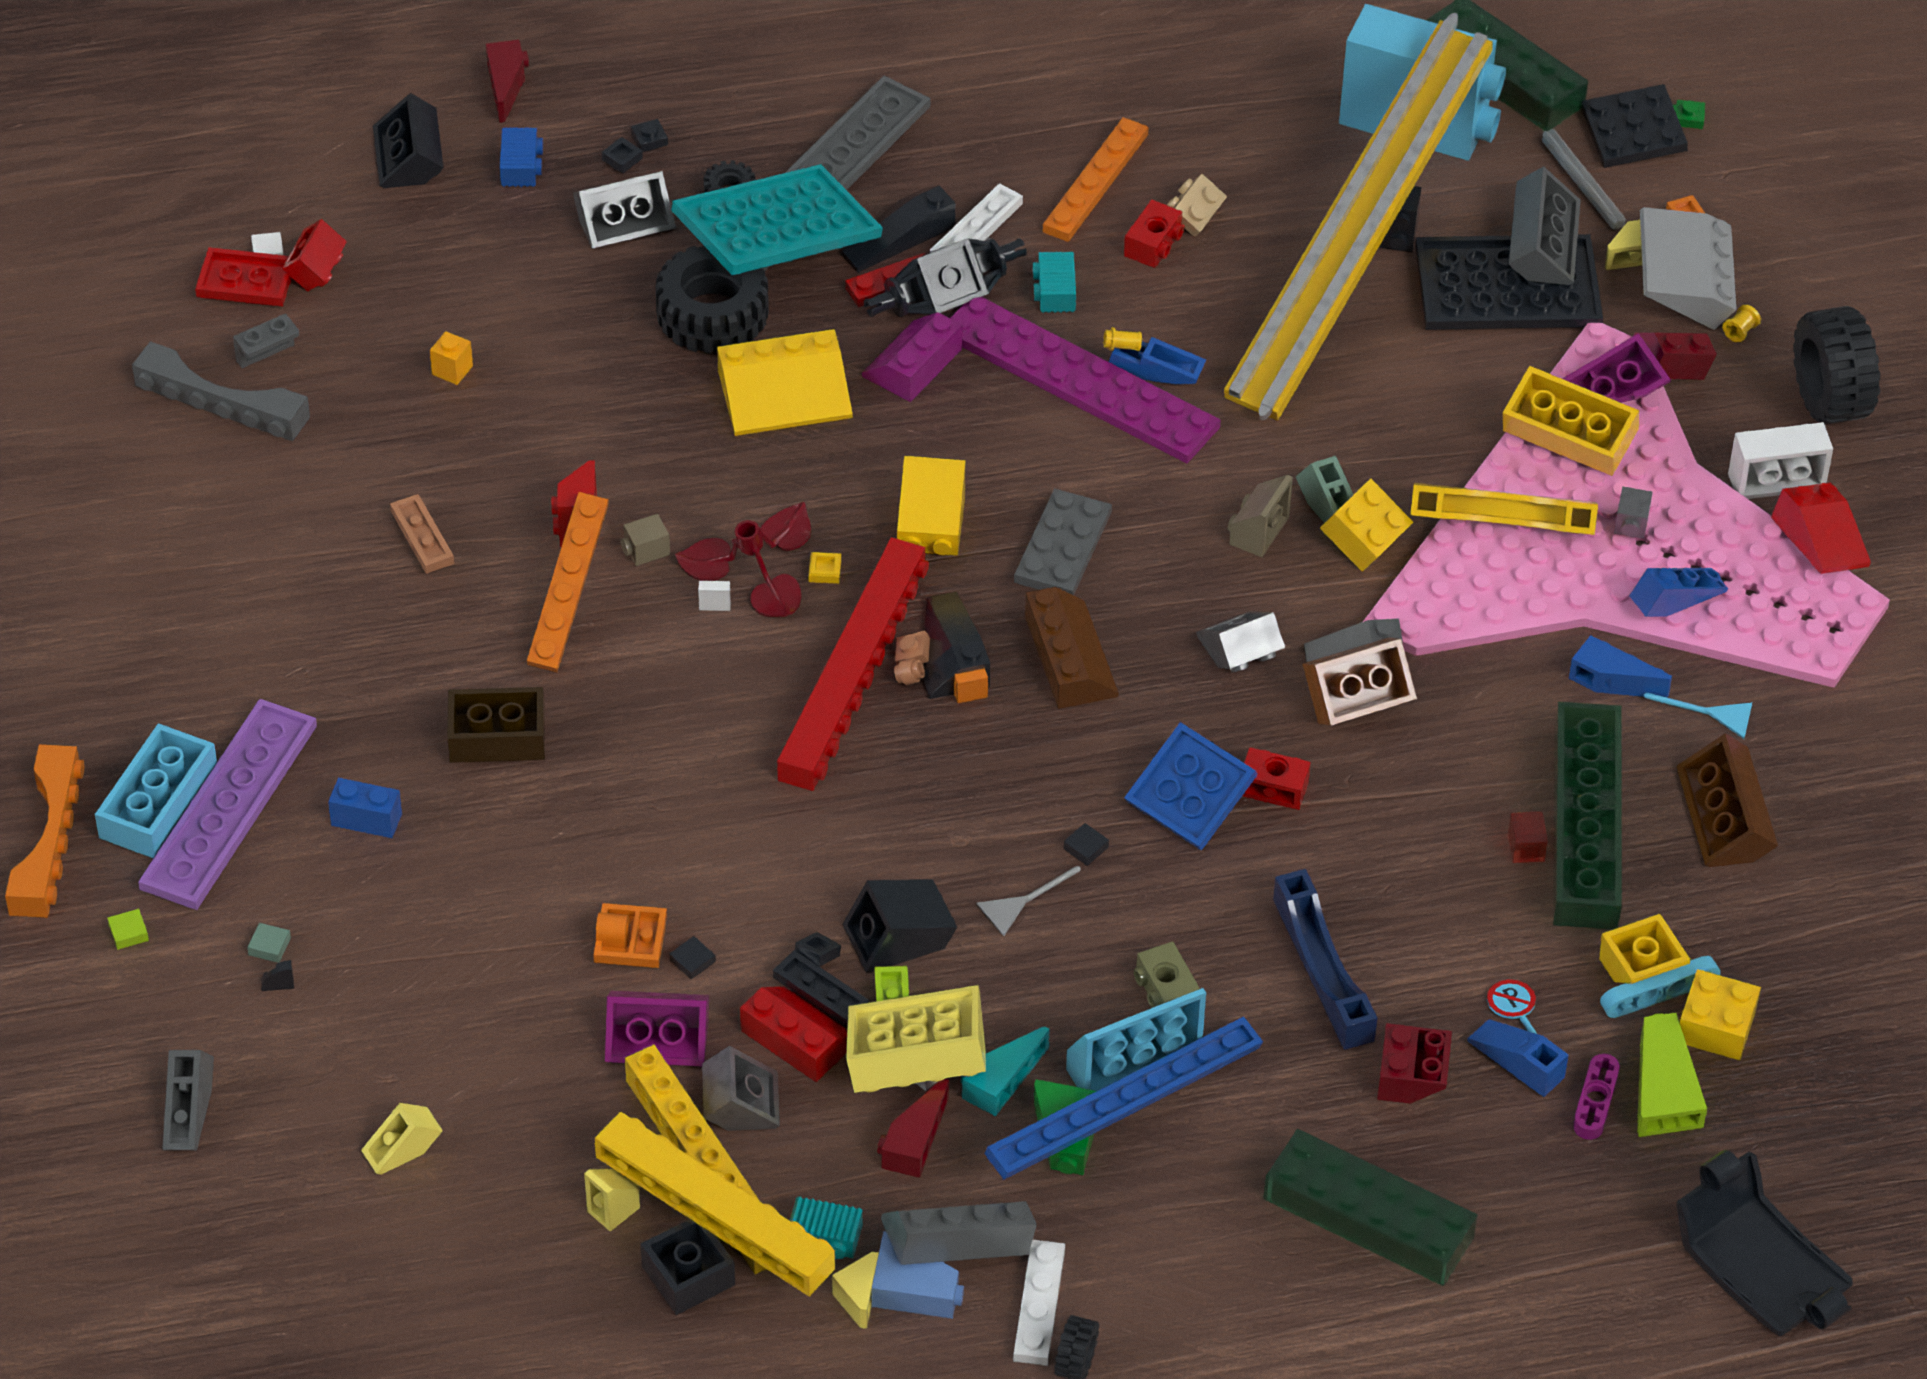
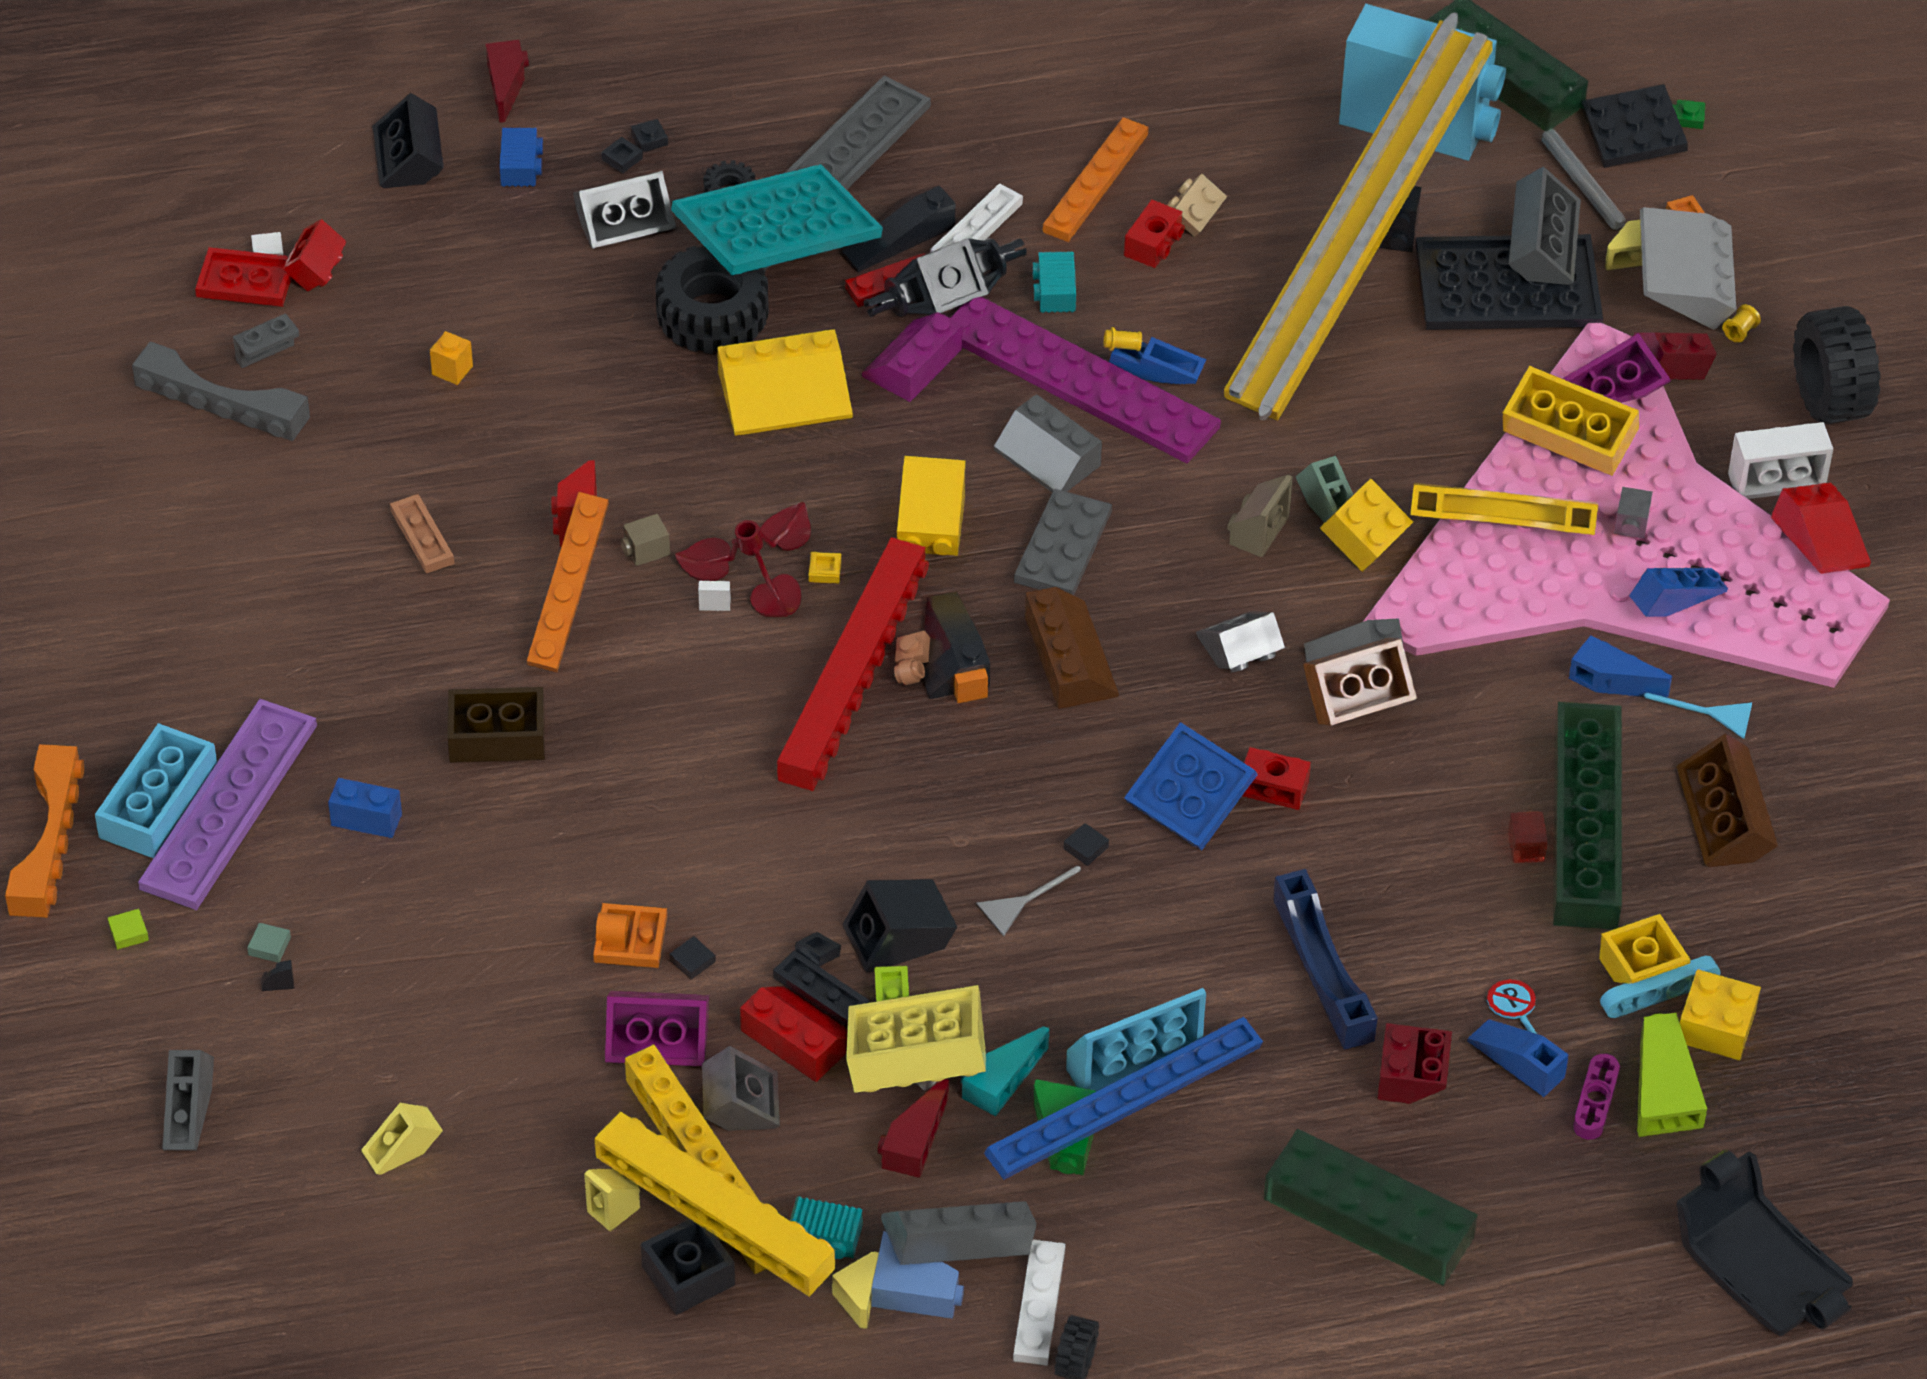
olive brick [1133,941,1200,1008] -> none
none -> slope [994,394,1102,493]

